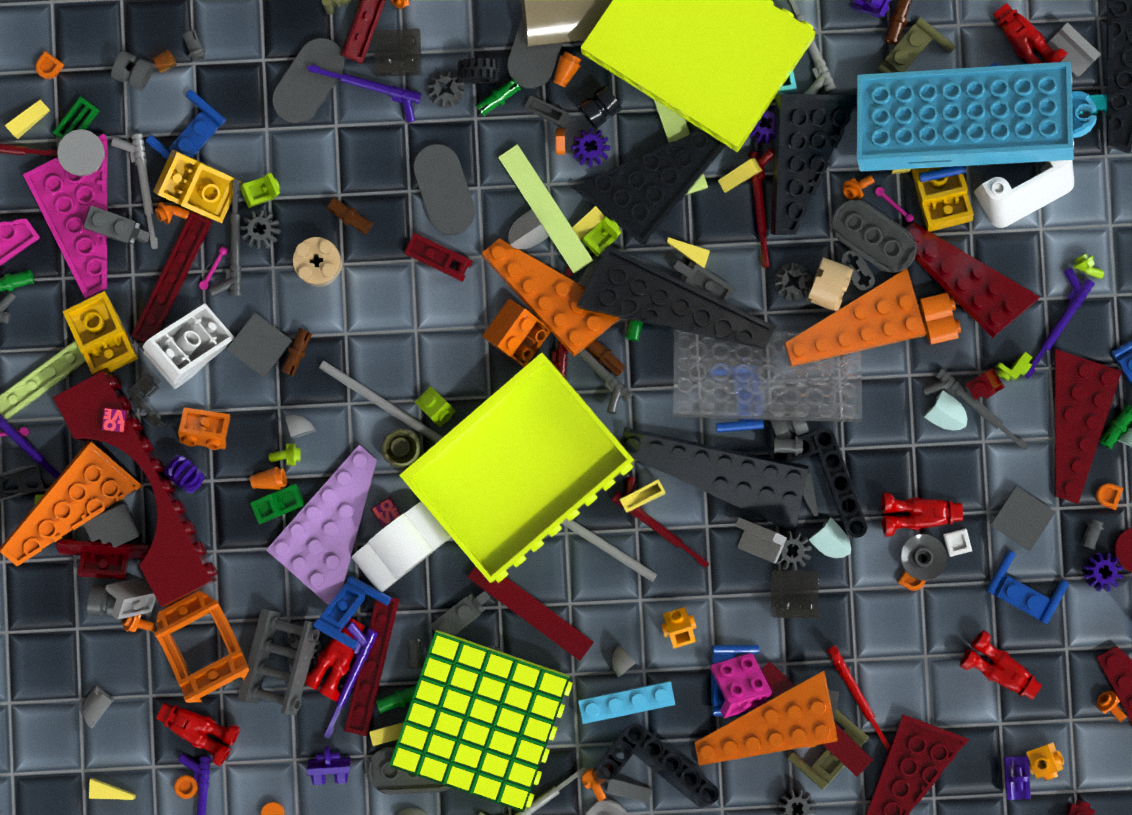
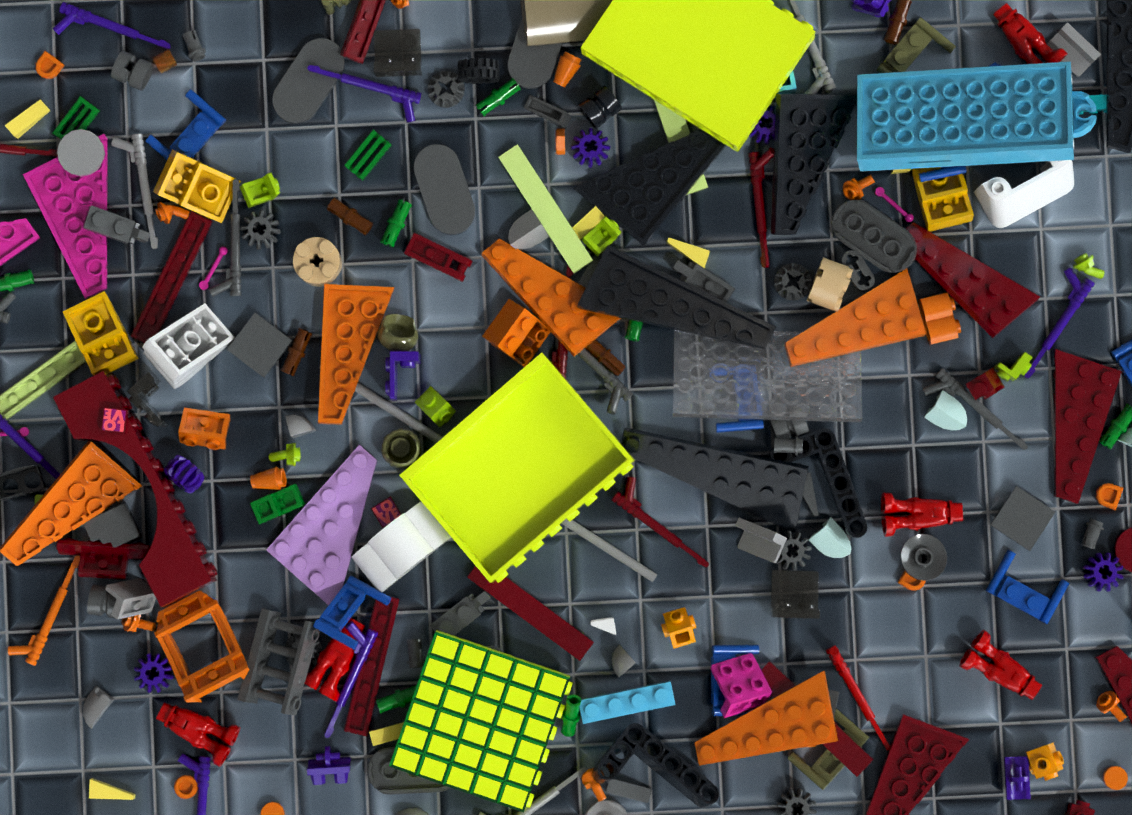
light yellow piece [620,479,666,513] -> none
light yellow piece [718,158,762,193] -> none
white tile [943,528,972,557] -> none
none -> orange piece [8,555,80,666]
none -> dark purple piece [53,2,171,49]
none -> dark purple gear [134,653,174,693]
none -> orange wing [318,284,394,425]
none -> green tile [344,130,392,181]
none -> olive hair [378,314,418,351]
none -> green pin [380,199,412,248]
none -> dark purple bracket [385,351,421,401]
none -> green pin [561,694,581,737]
none -> white slope [590,617,616,635]
none -> orange tile [1103,766,1128,790]

